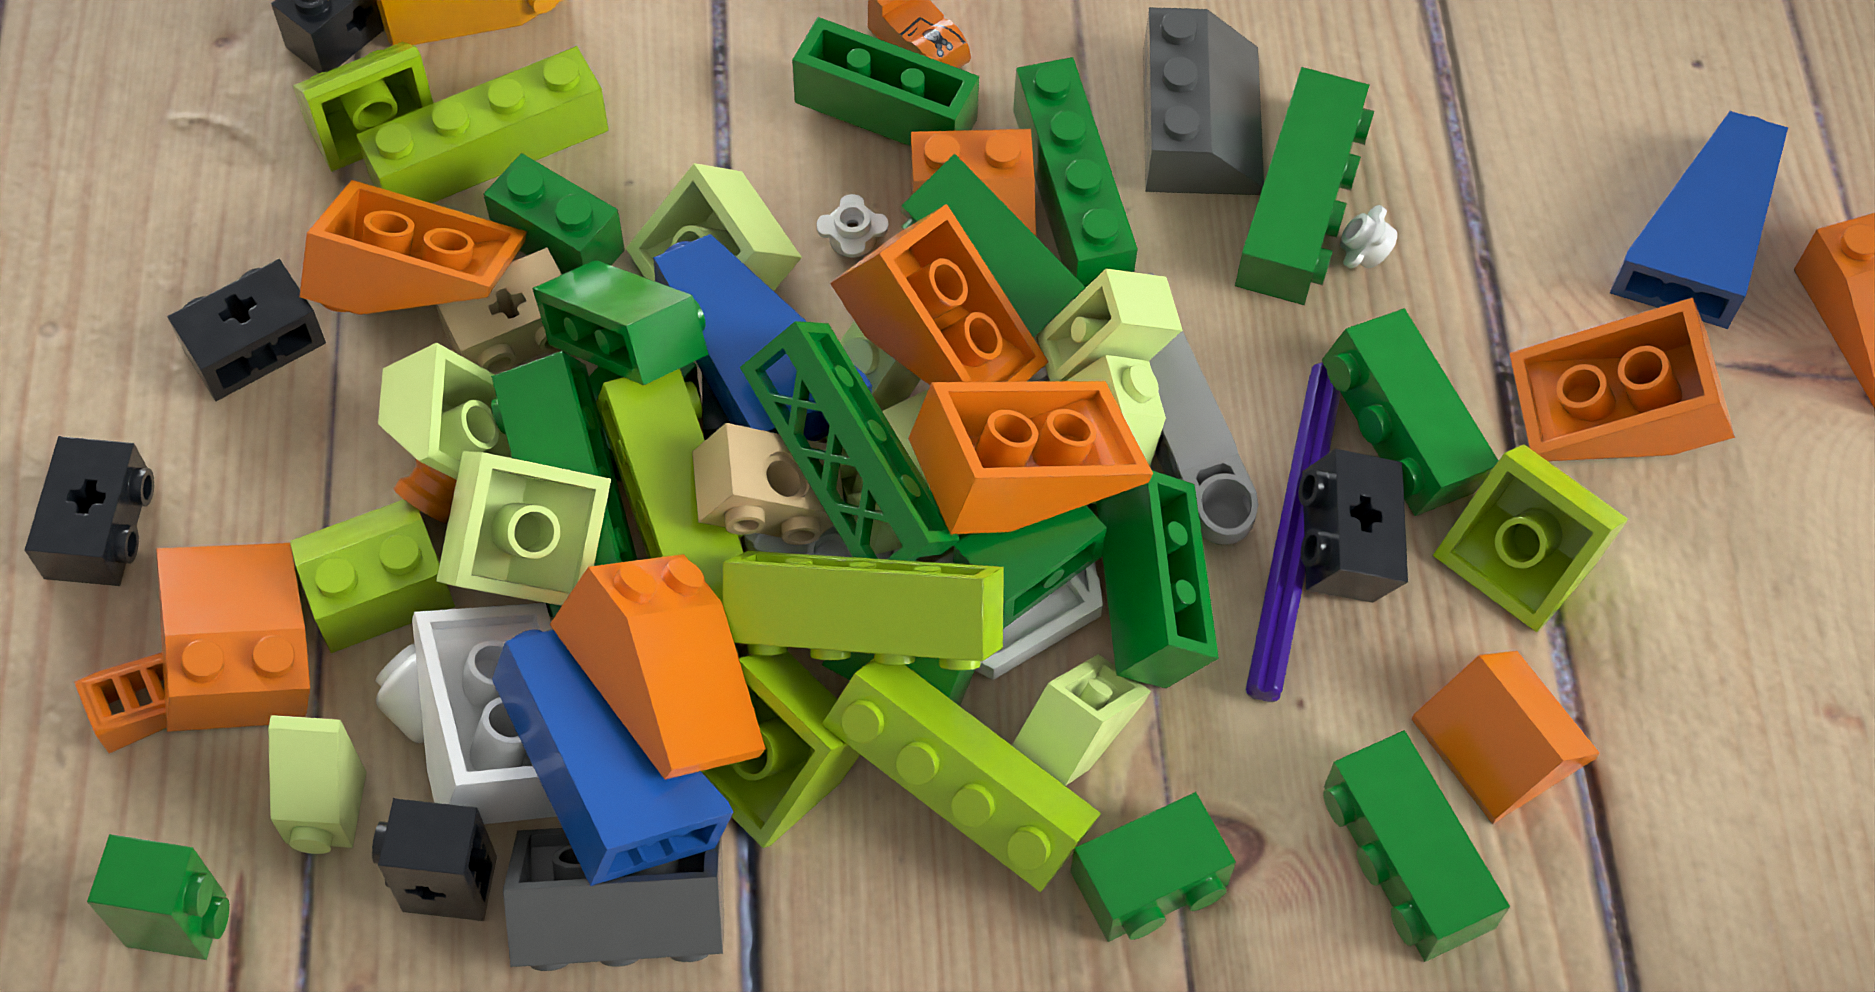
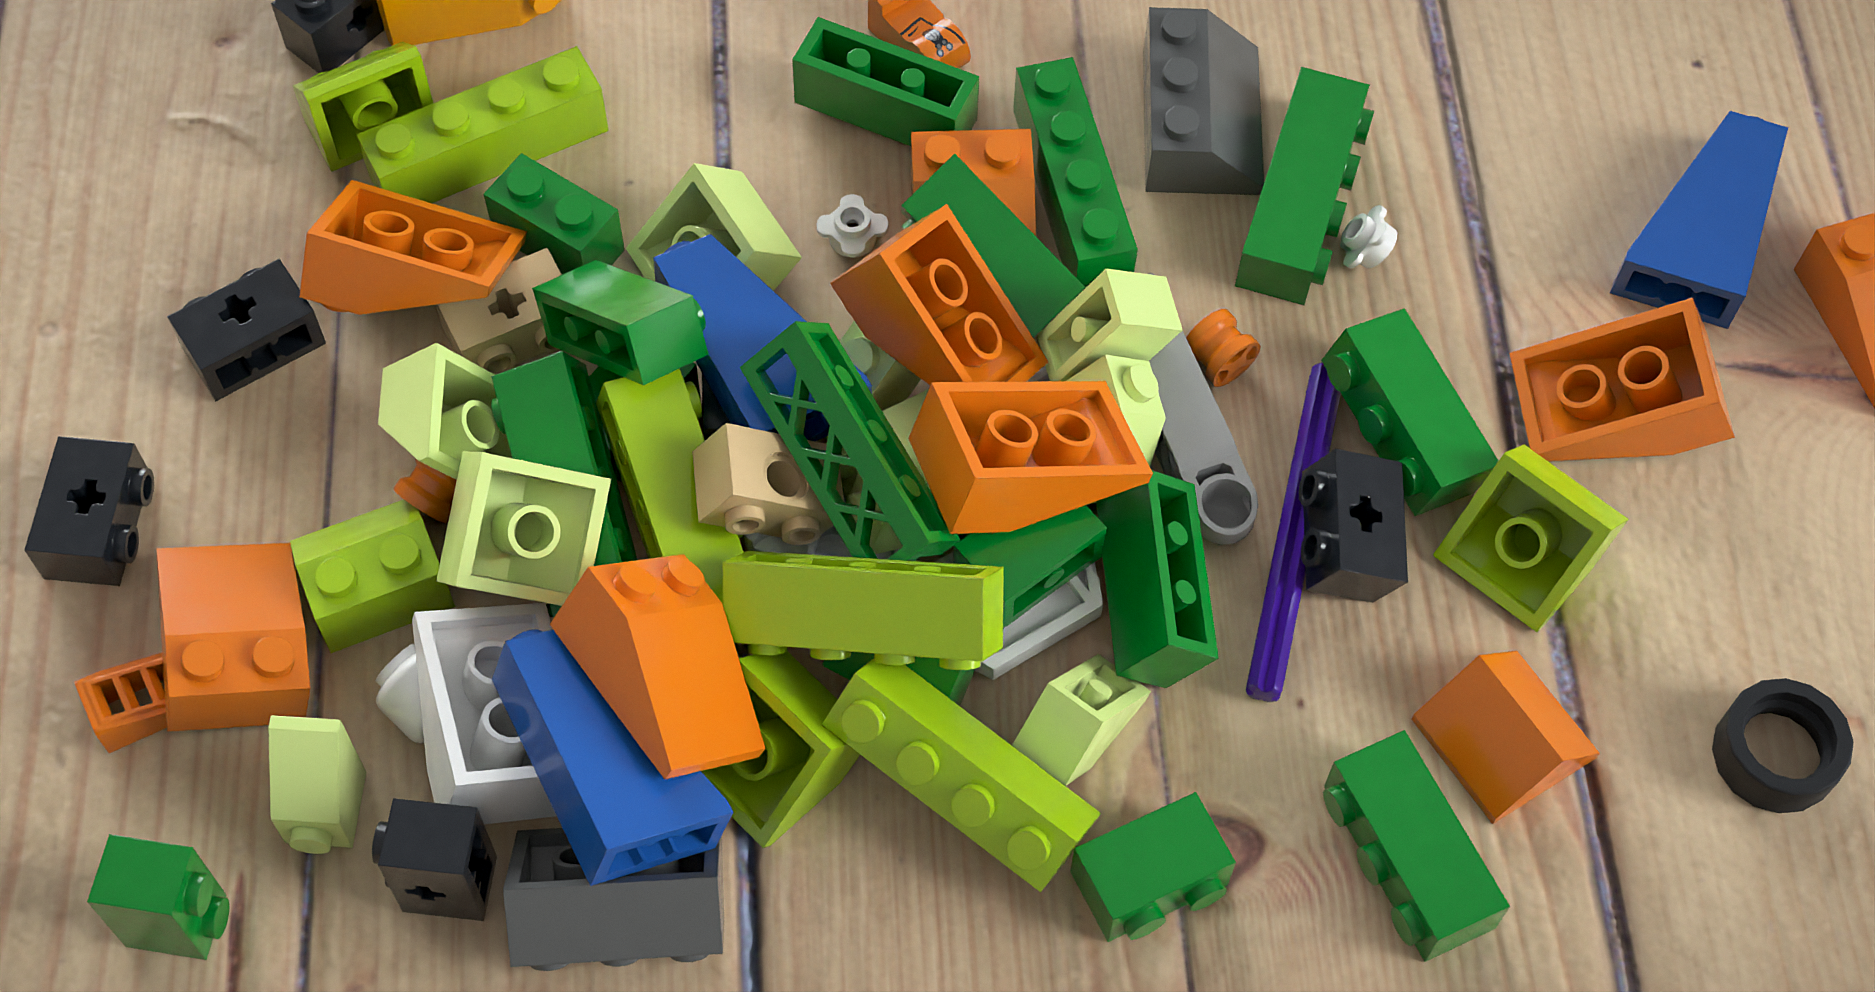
none -> orange wheel [1186,309,1261,387]
none -> black tyre [1712,678,1854,813]

